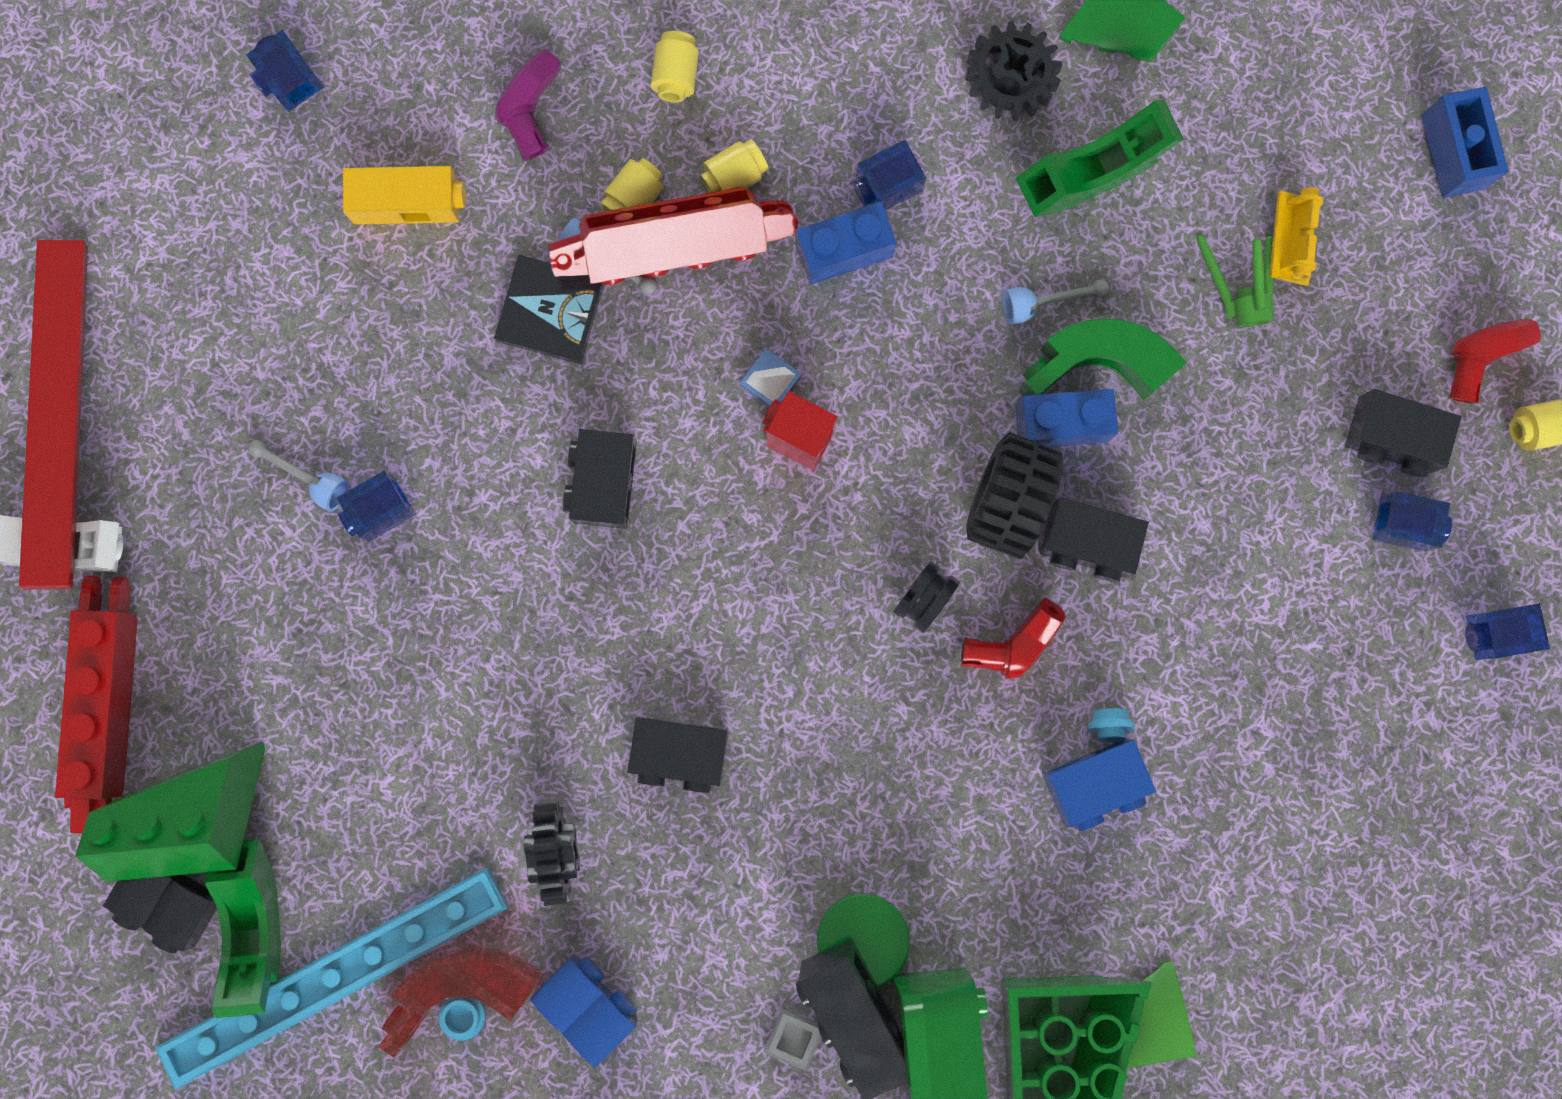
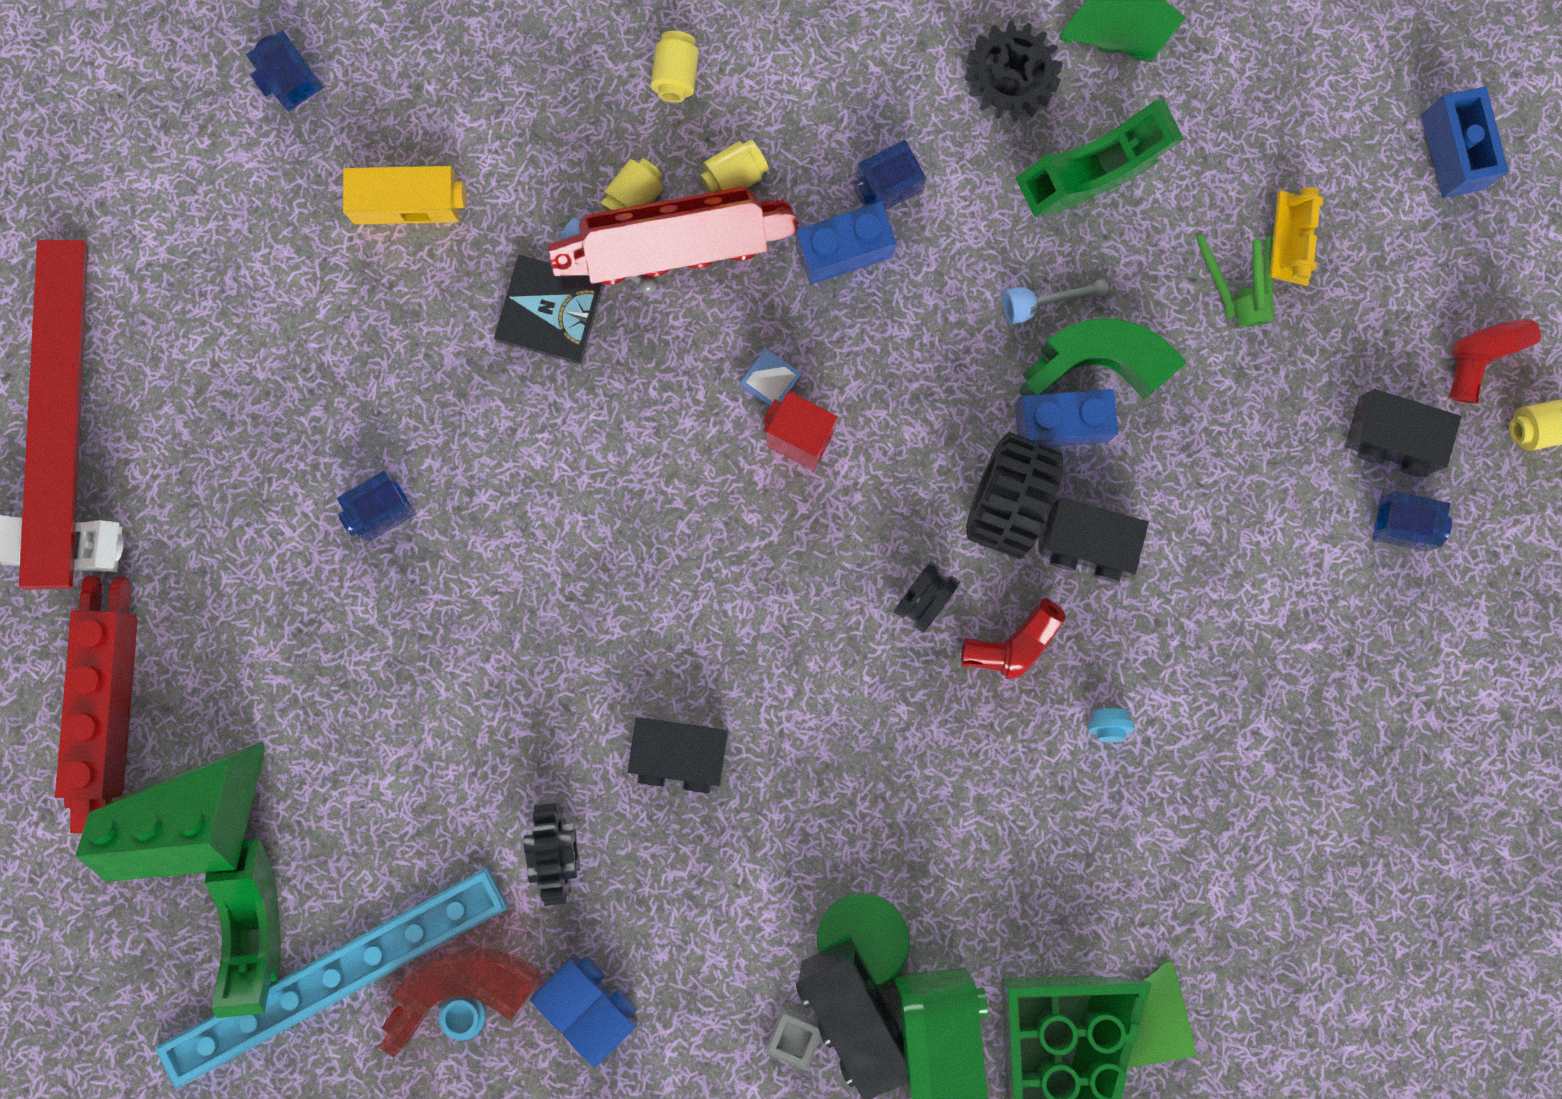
black brick [103,875,217,953] -> none
hinge [248,440,349,512] -> none
magenta arm [495,50,561,161] -> none
black brick [563,429,637,529] -> none
blue brick [1042,739,1157,831] -> none
clear blue brick [1465,603,1550,660] -> none

